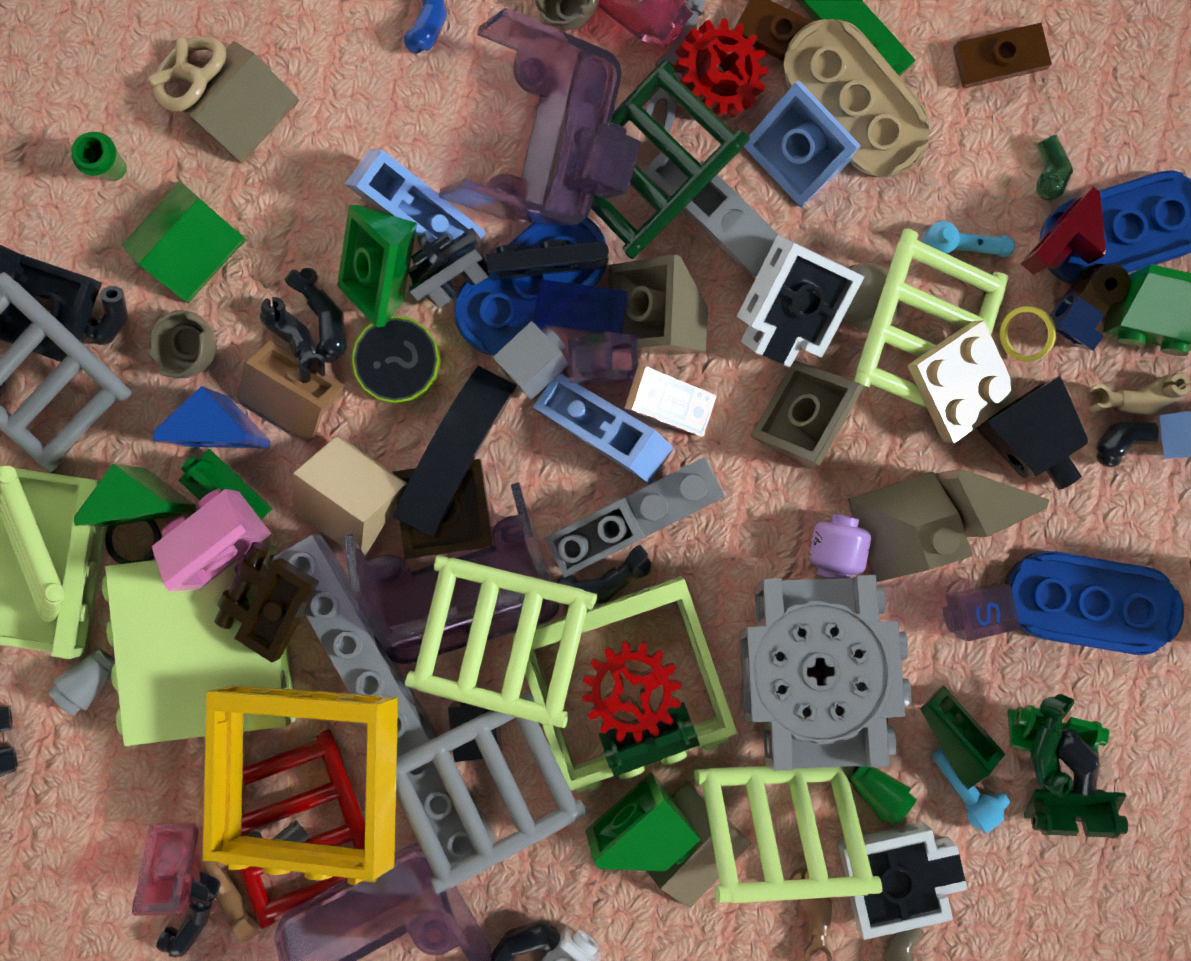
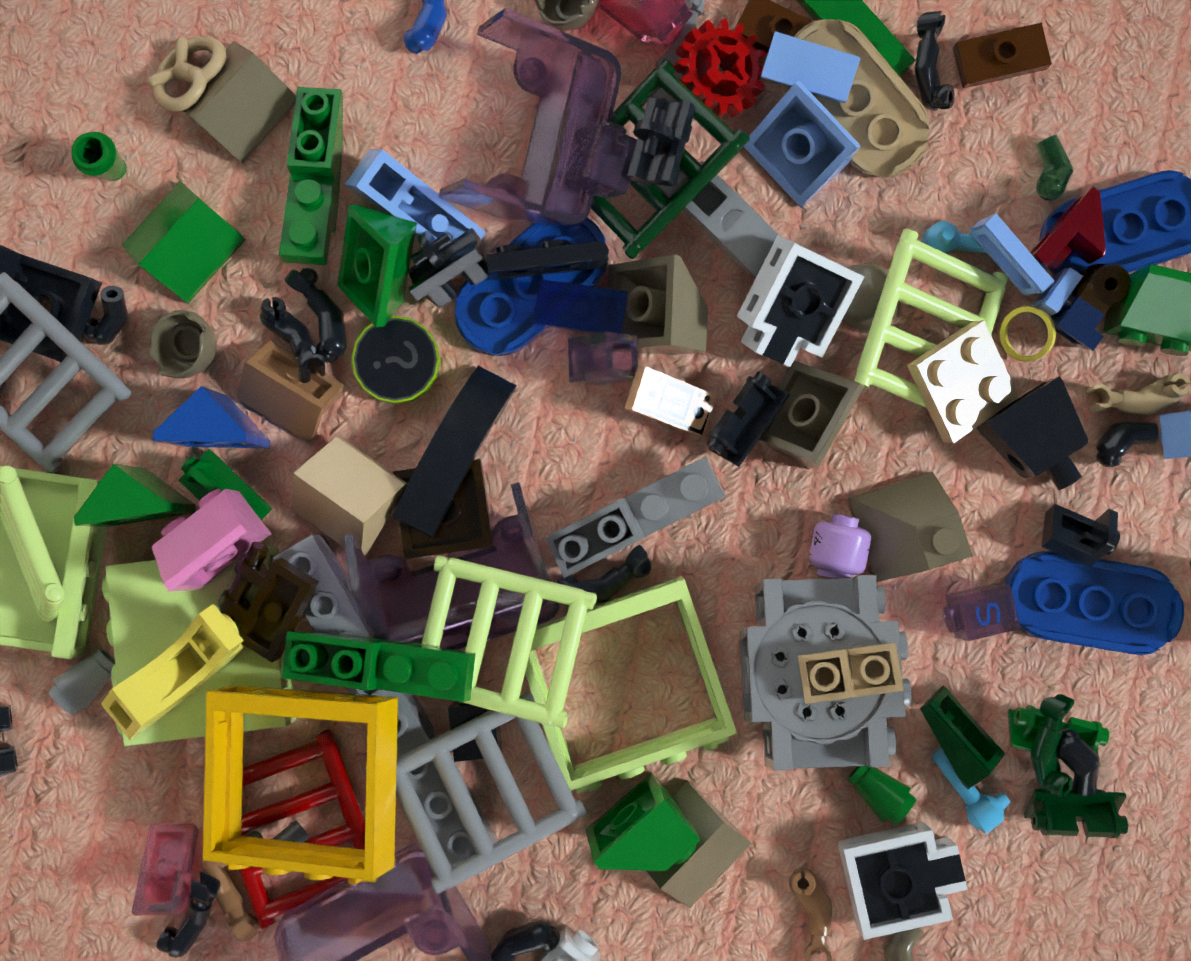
black piece [105,520,161,564] -> none
light grey brick [493,321,569,400] -> none
light blue slope [533,373,674,484] -> none
red gear [582,640,682,743] -> none
dark green hinge [598,702,700,777] -> none
yellowish green bar [694,766,882,904] -> none
dark tan slope [936,469,1049,537] -> none
none -> light yellow arch [101,604,244,740]
none -> green slope [279,87,343,265]
none -> green slope [282,631,476,702]
none -> black hips [627,97,696,187]
none -> black hinge [706,372,790,467]
none -> light blue tile [761,31,861,103]
none -> tan slope [798,642,904,704]
none -> black arm [915,11,955,111]
none -> light blue tile [970,213,1055,296]
none -> light blue tile [1032,267,1083,320]
none -> black bracket [1042,504,1120,567]

